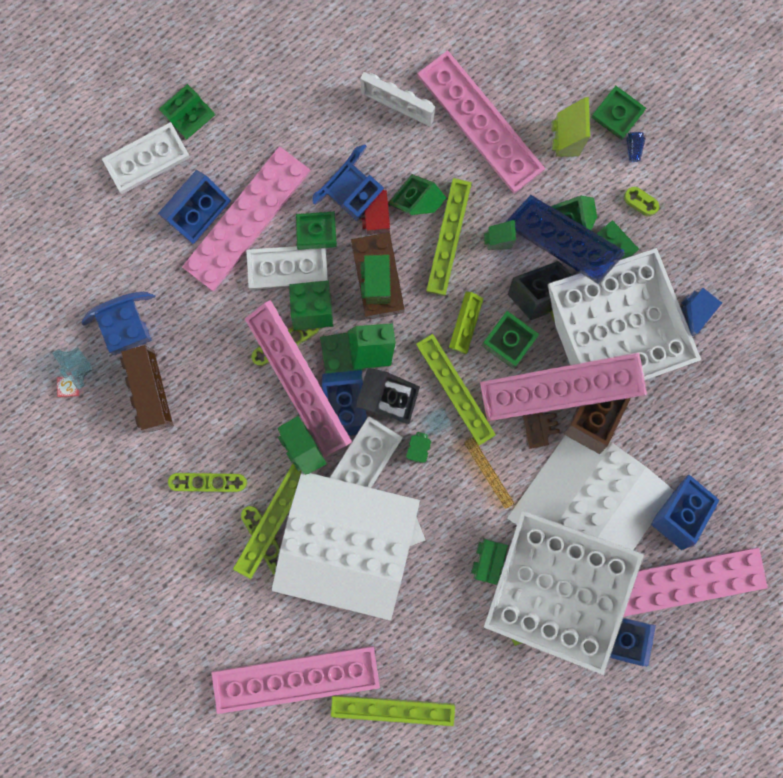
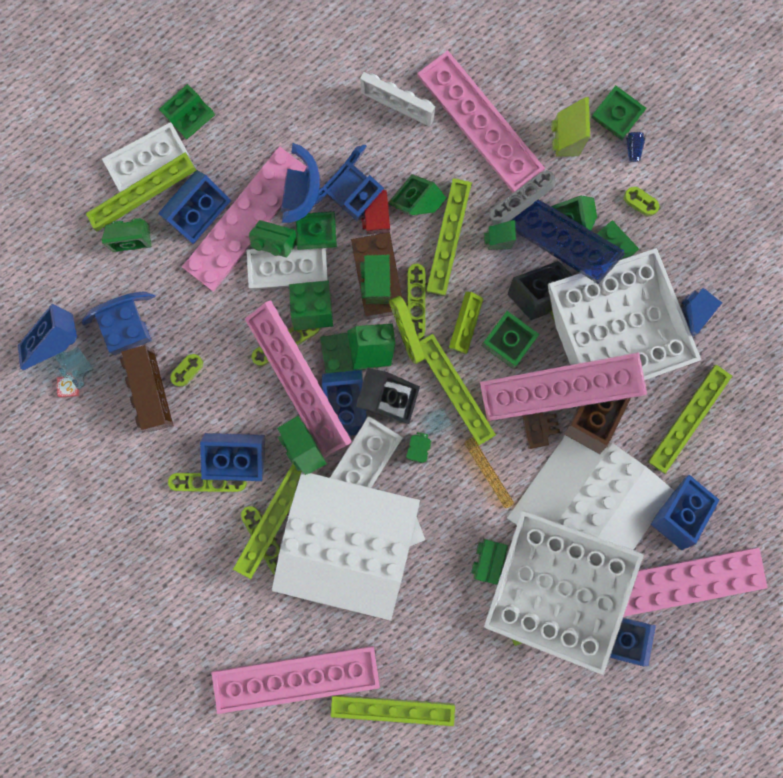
none -> blue slope [18,304,77,370]
none -> lime plate [86,152,197,232]
none -> green slope [102,218,152,252]
none -> lime beam [170,354,203,387]
none -> blue slope [200,433,265,481]
none -> green brick [249,220,297,258]
none -> blue piece [281,143,320,223]
none -> lime beam [389,295,425,364]
none -> lime beam [407,263,425,340]
none -> light grey beam [490,170,556,225]
none -> lime plate [647,365,732,474]

